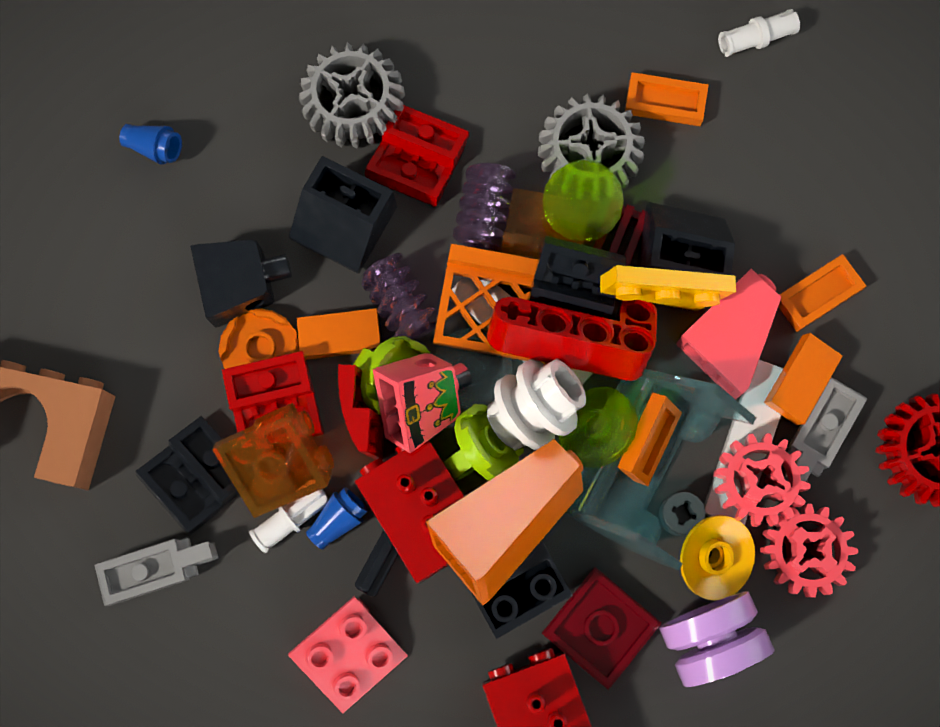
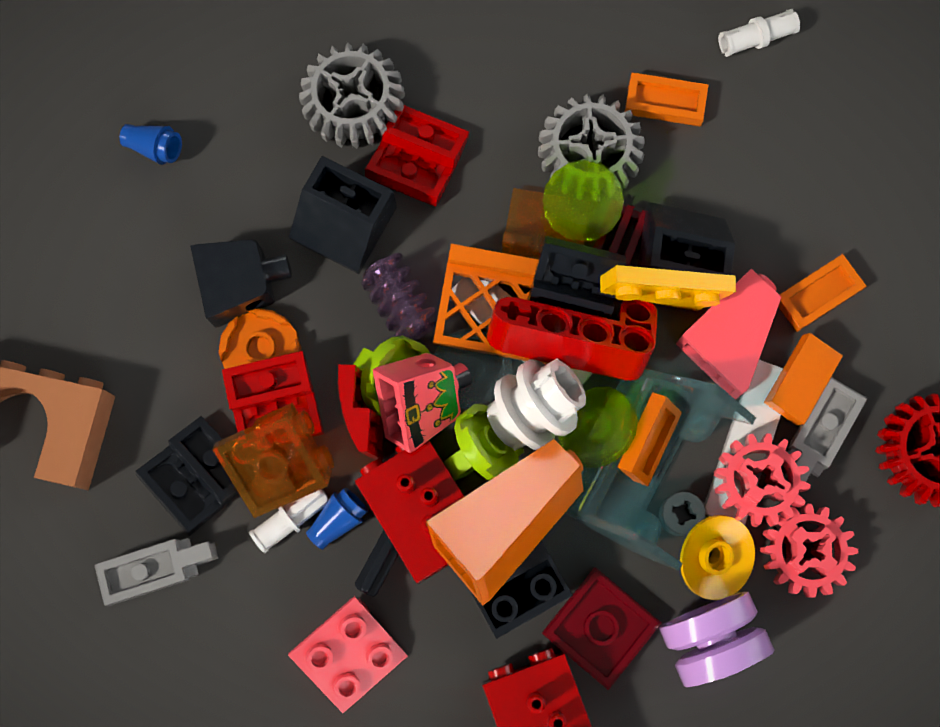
orange tile [297,308,381,360] -> none
clear purple piece [453,163,516,252] -> none

